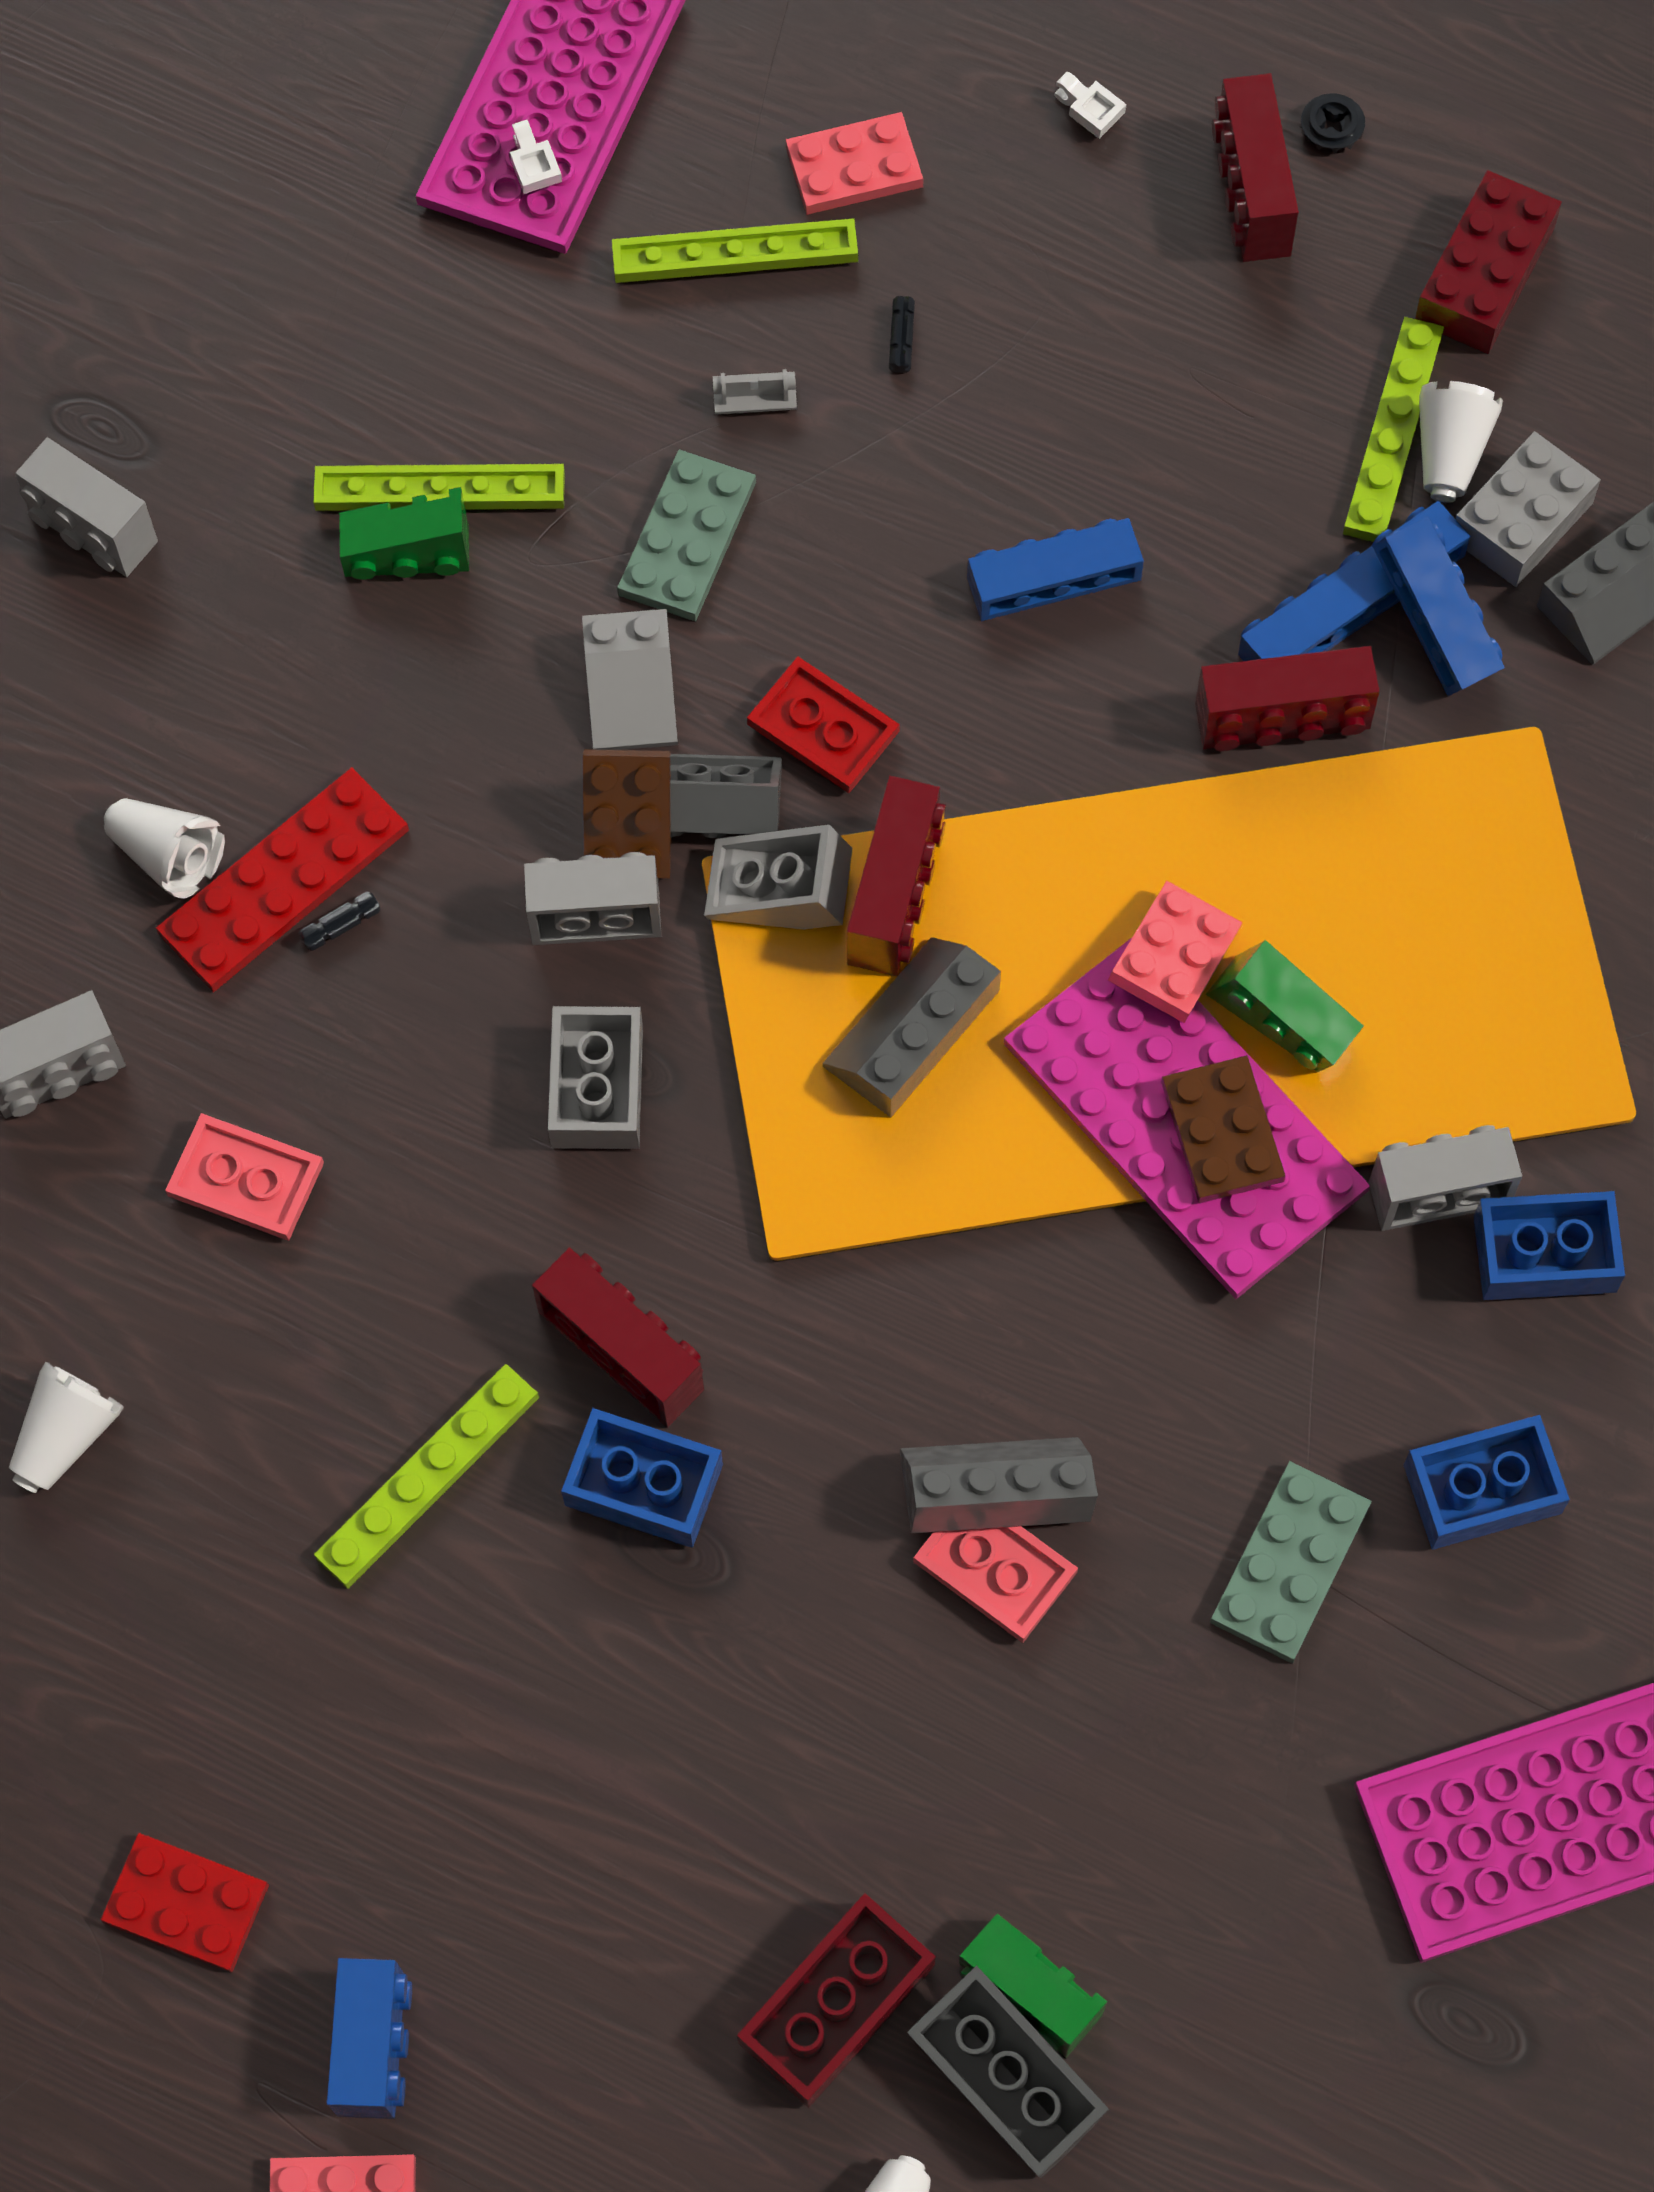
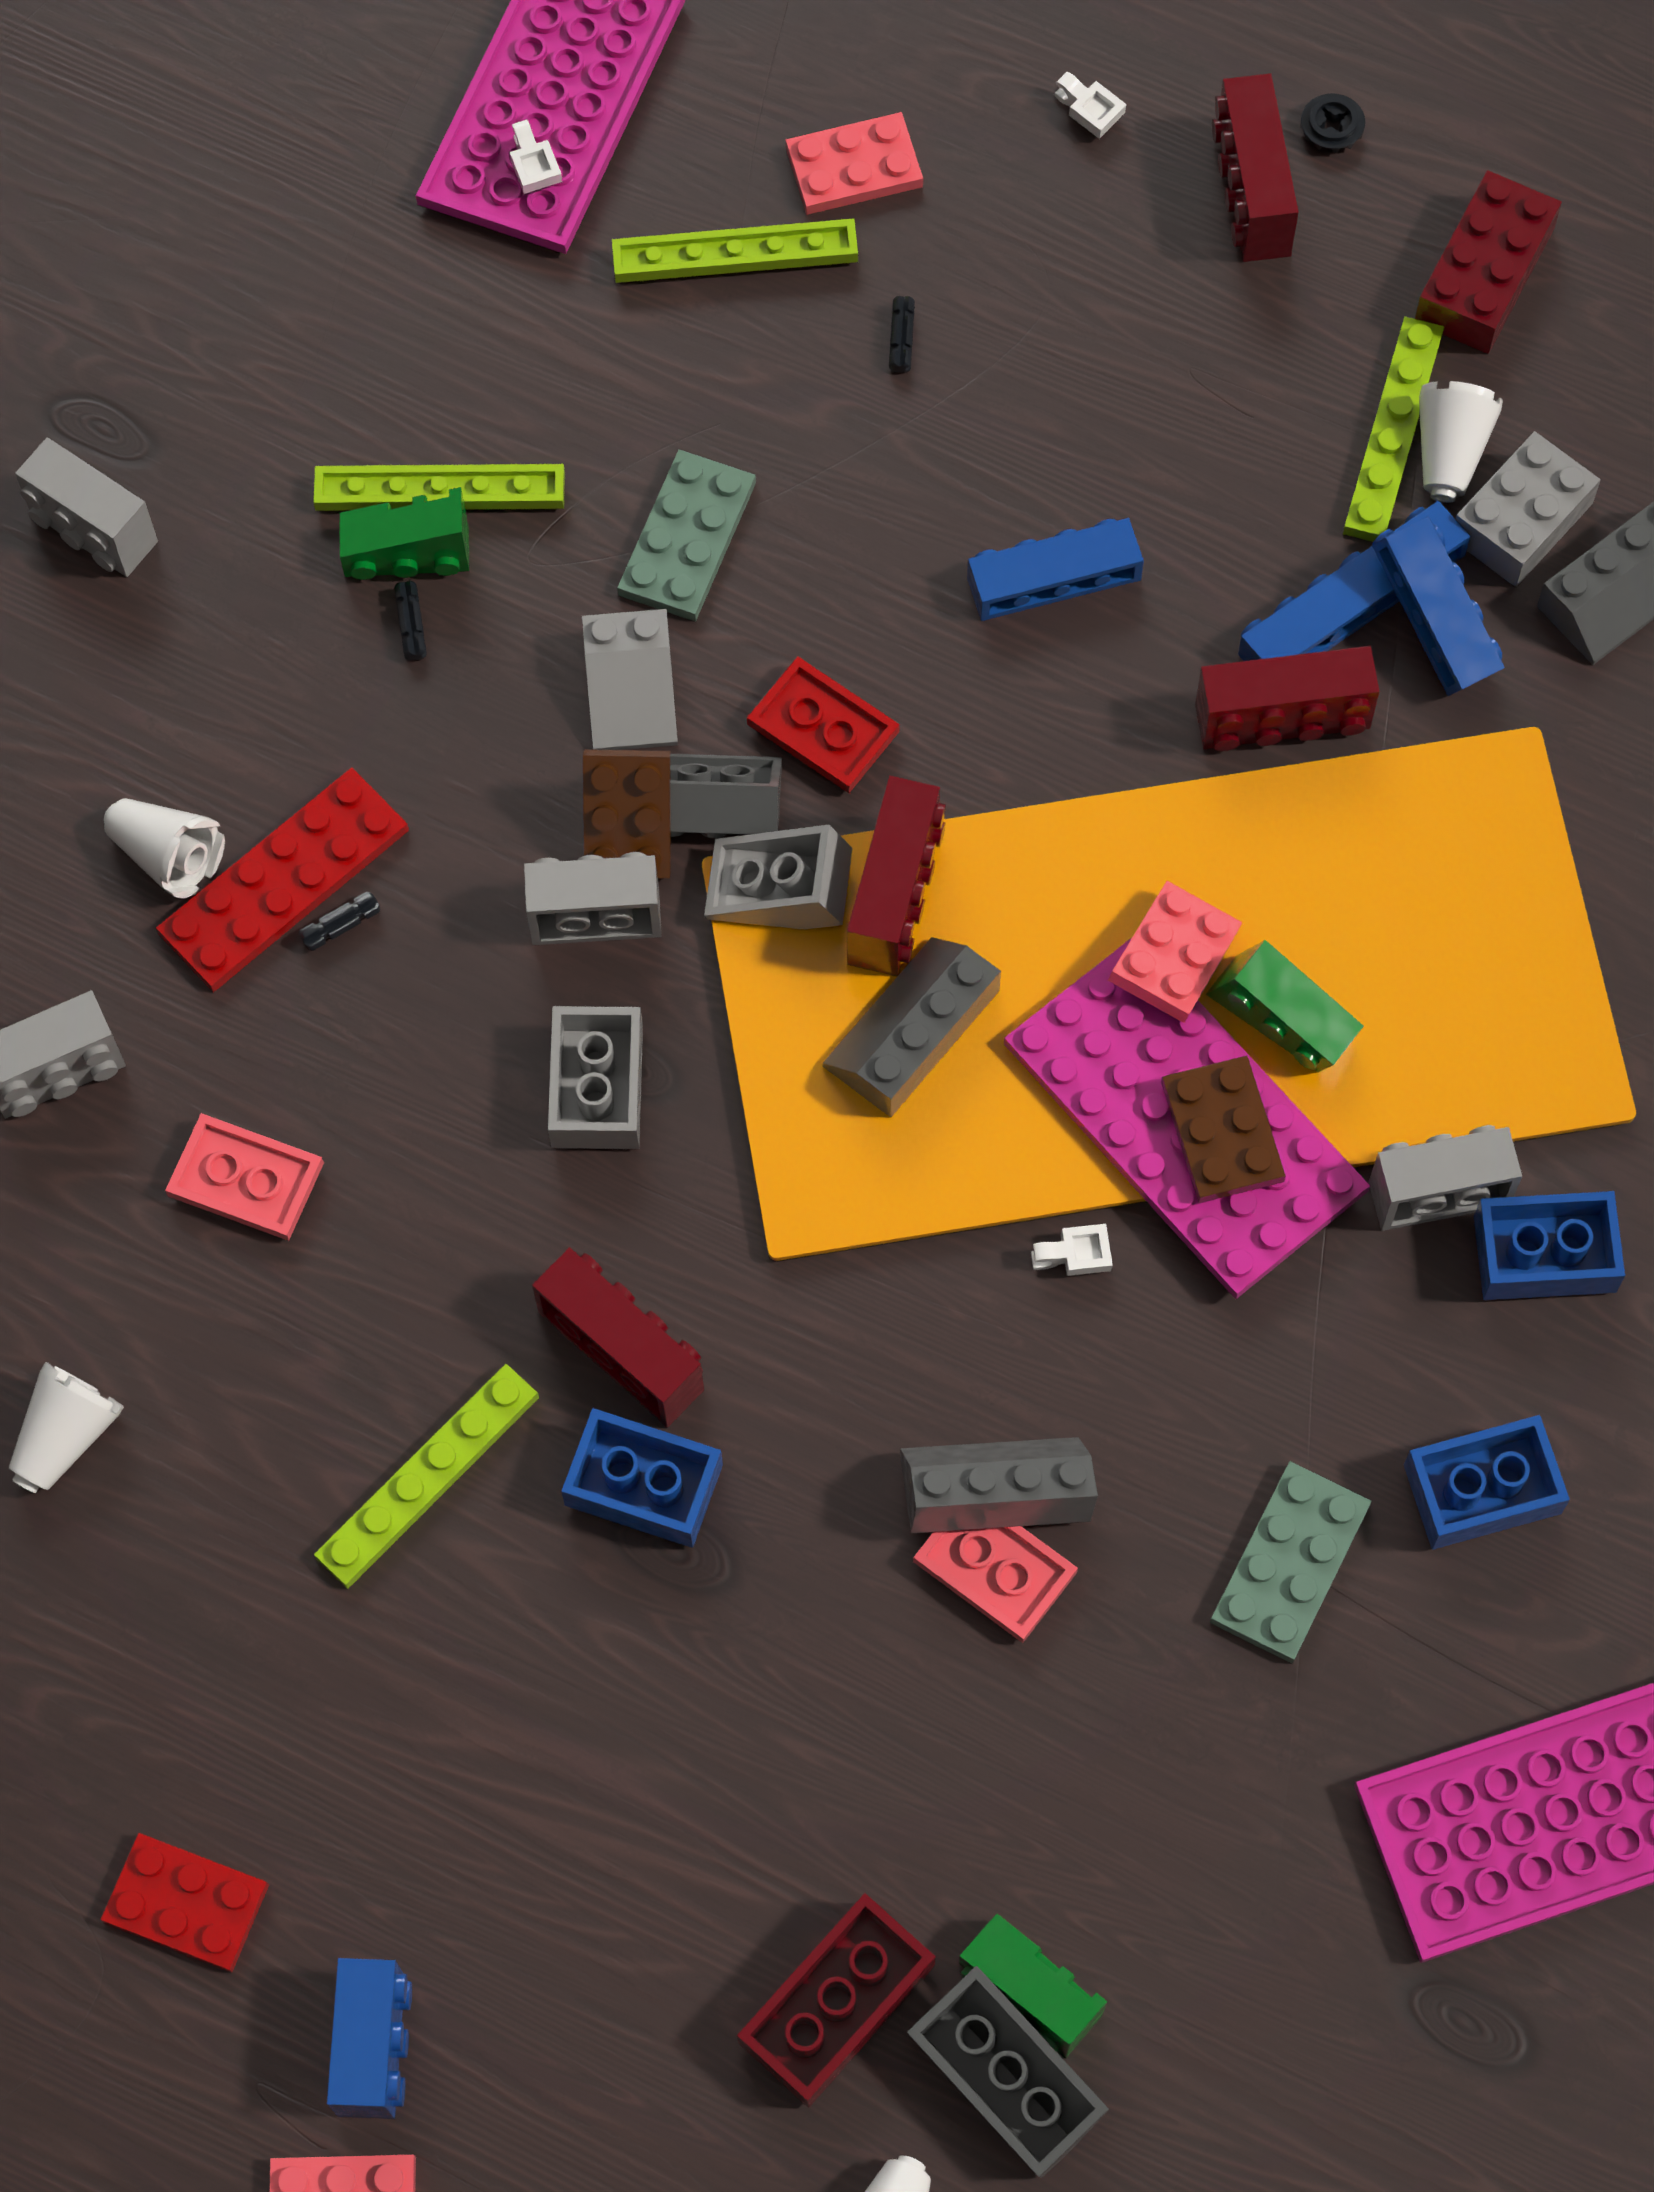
light grey hinge [713,369,797,414] -> none
none -> black axle [394,581,427,661]
none -> white plate [1031,1224,1113,1276]

